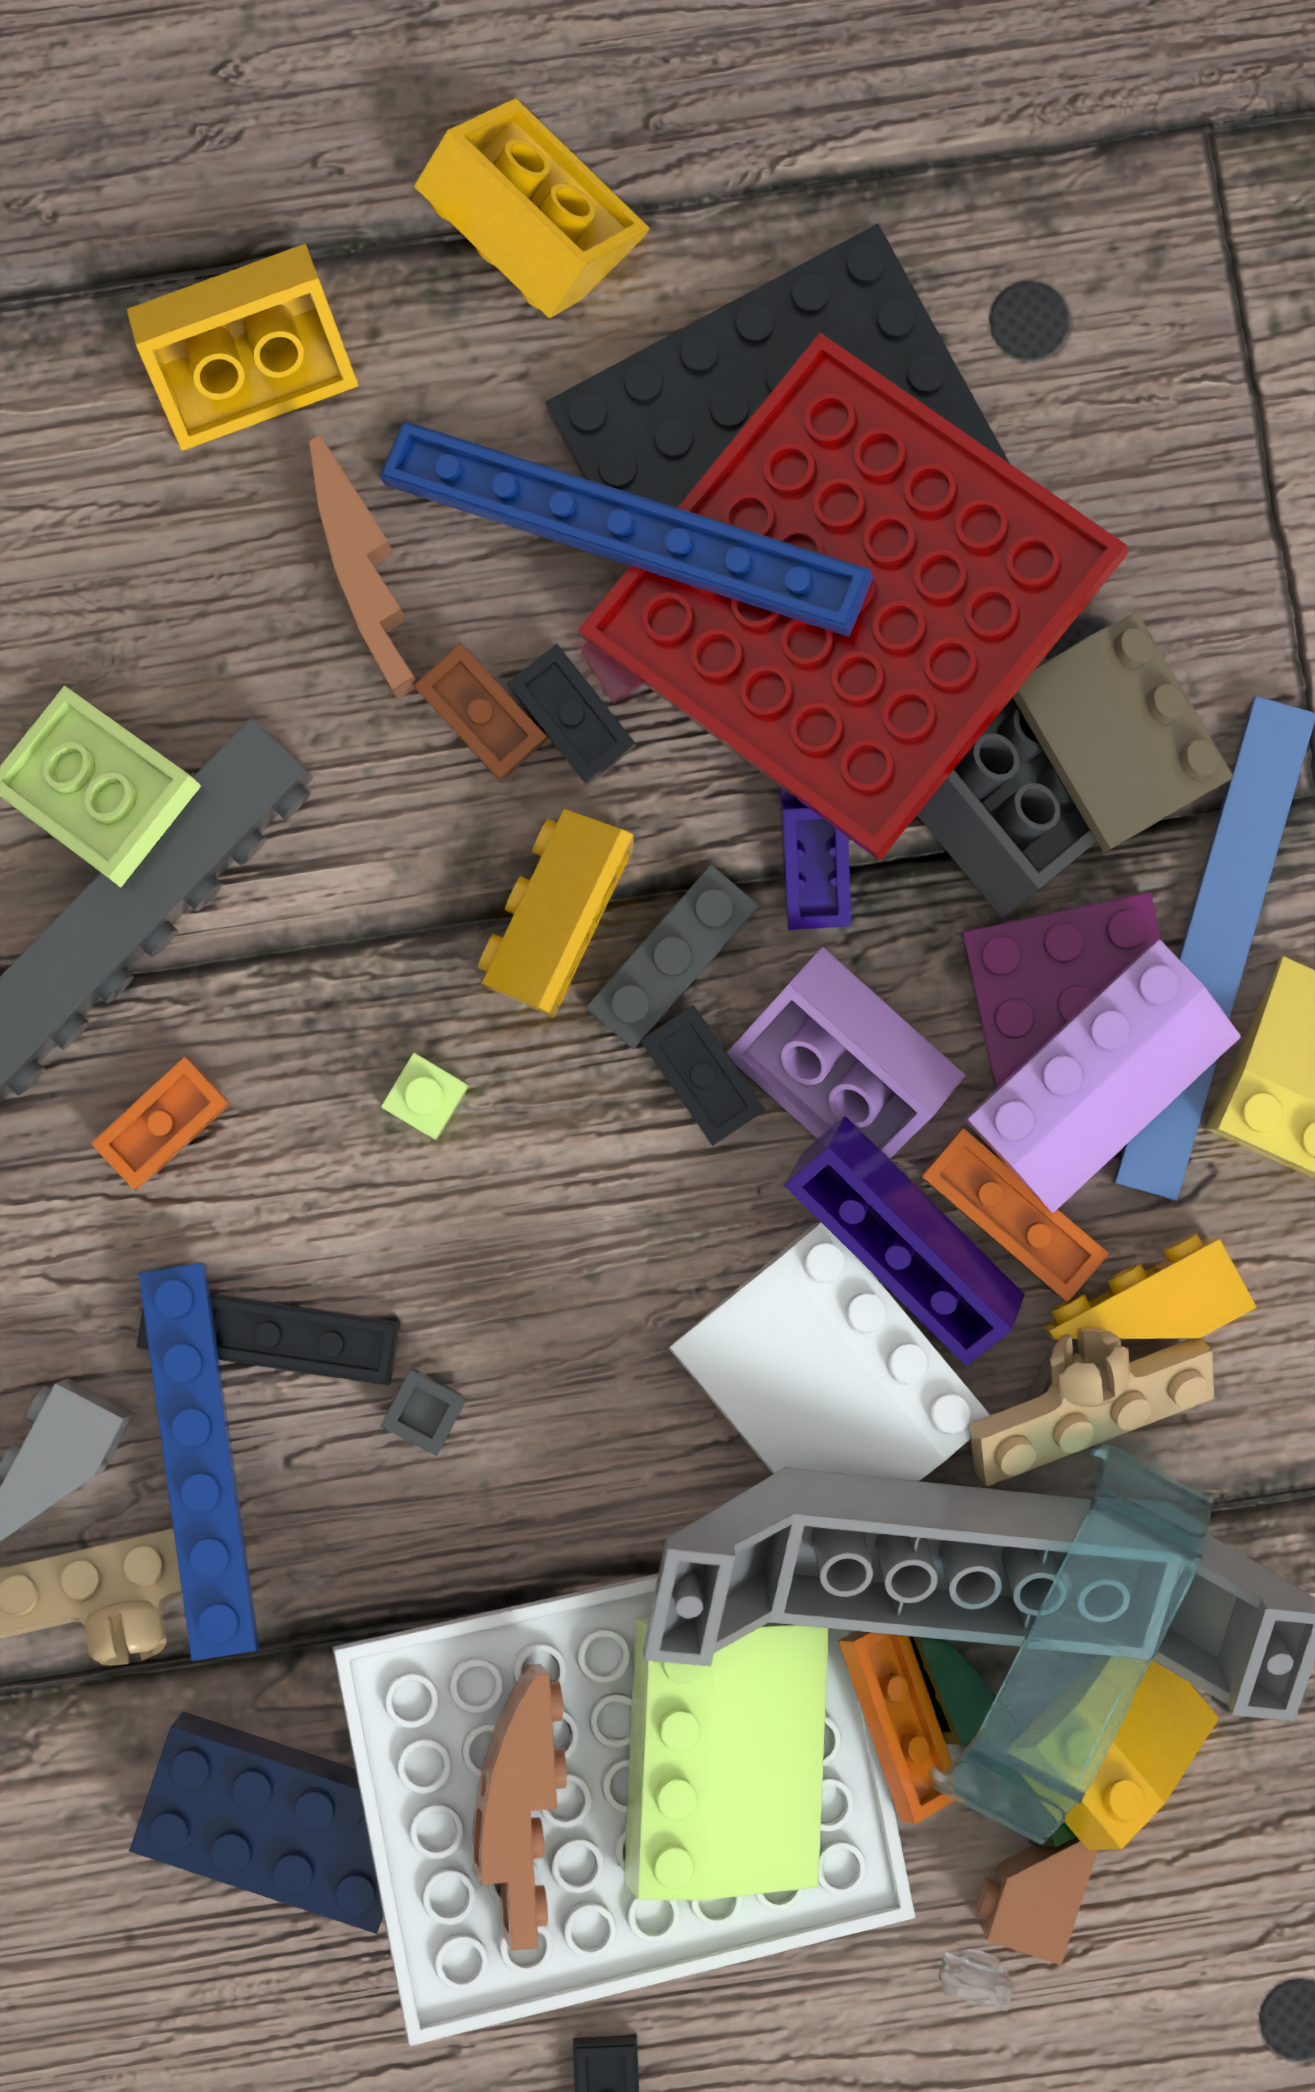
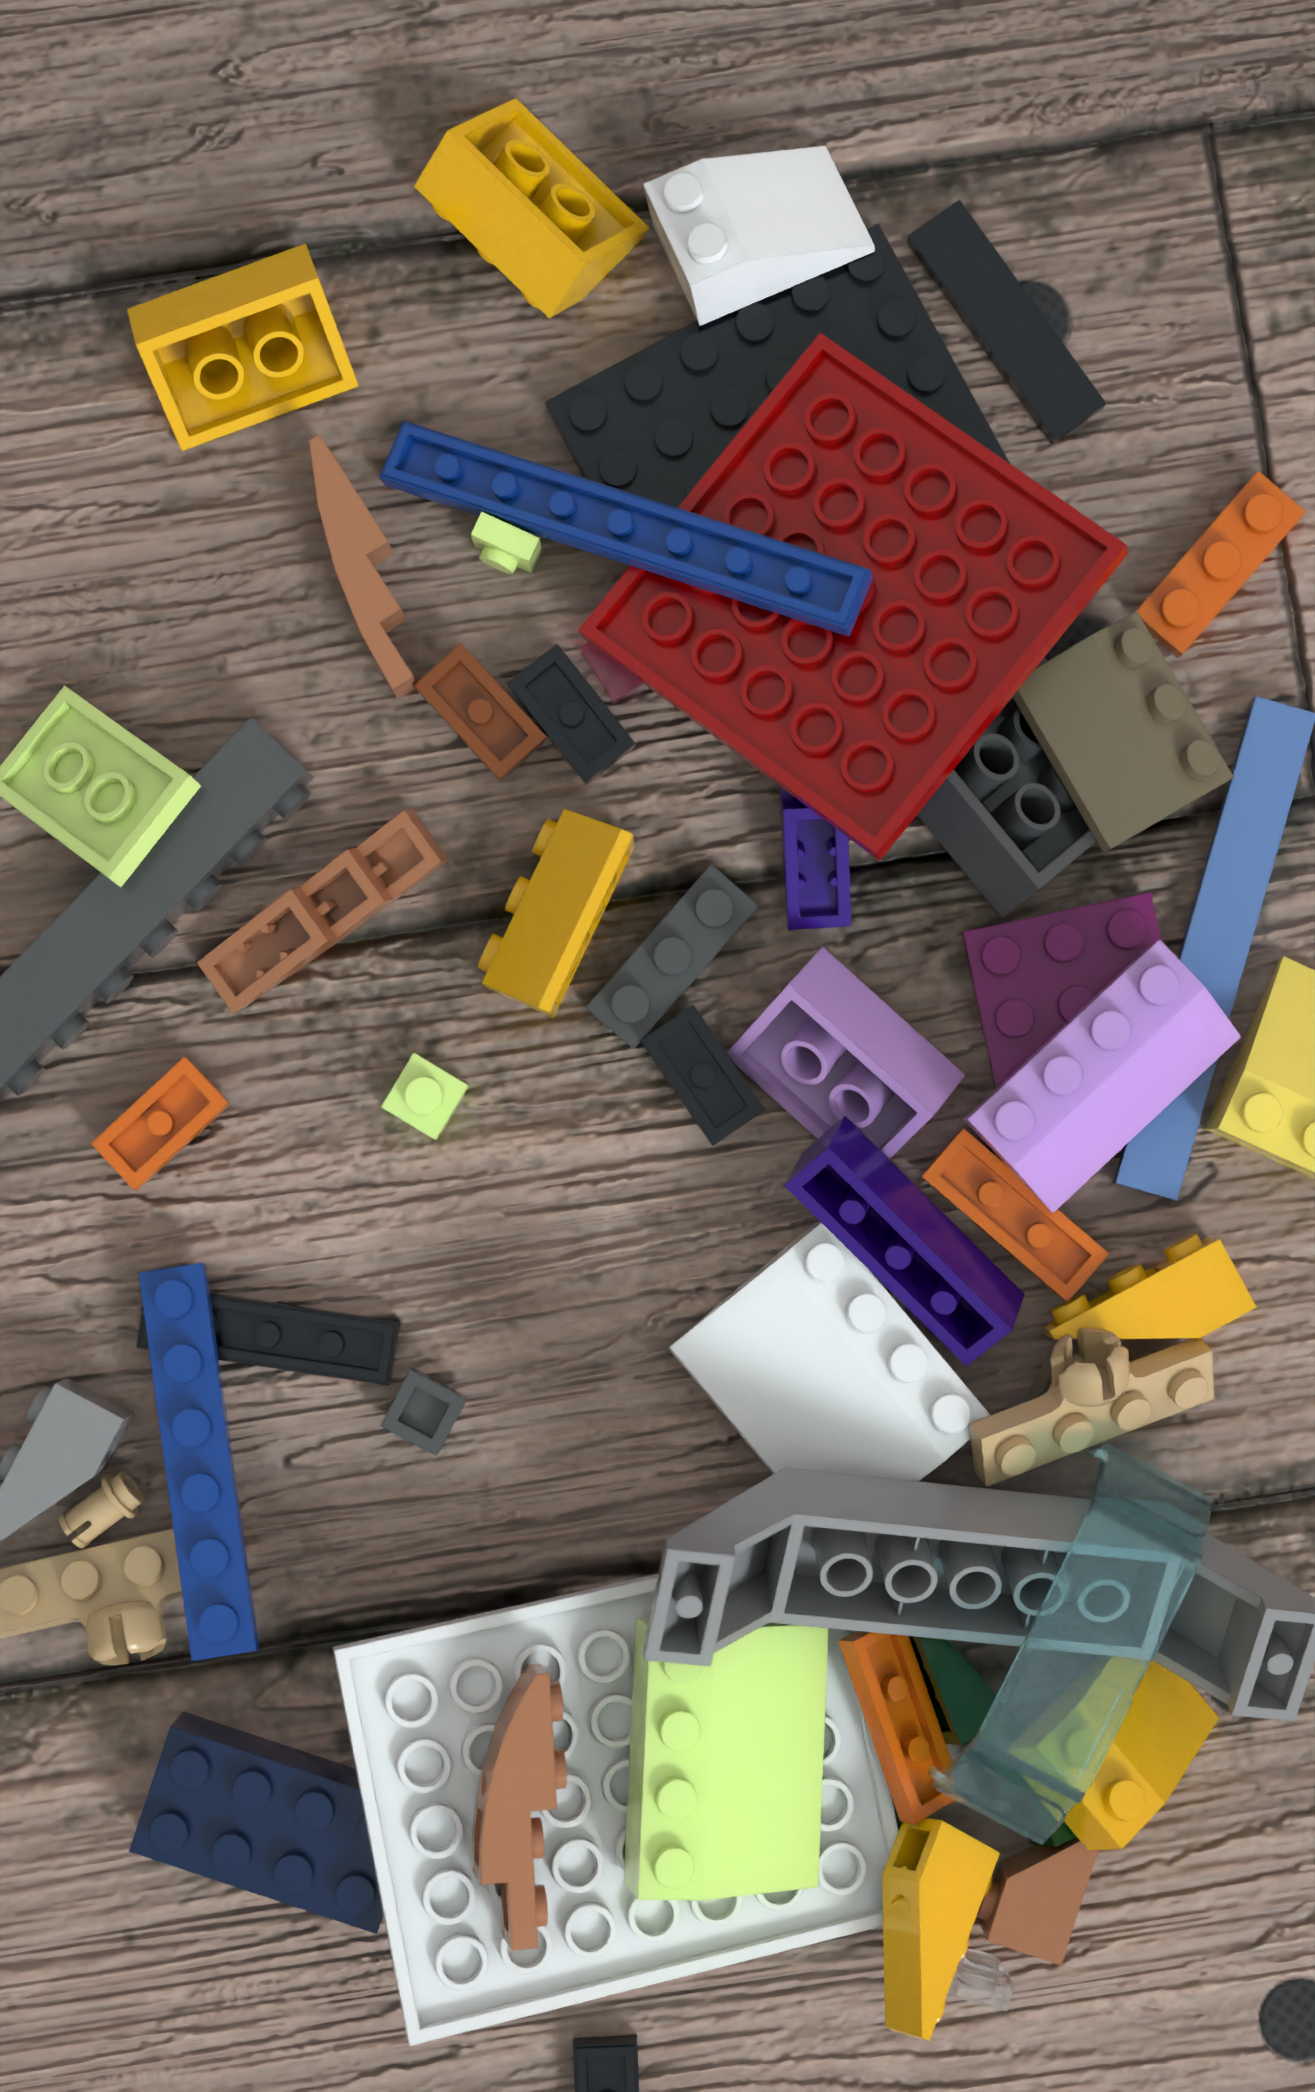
none -> tan pin [59,1471,145,1549]
none -> nougat slope [197,808,449,1014]
none -> yellowish green plate [471,511,542,574]
none -> white slope [643,146,875,326]
none -> yellow slope [882,1818,1000,2041]
none -> black tile [906,199,1106,445]
none -> orange plate [1137,471,1306,658]

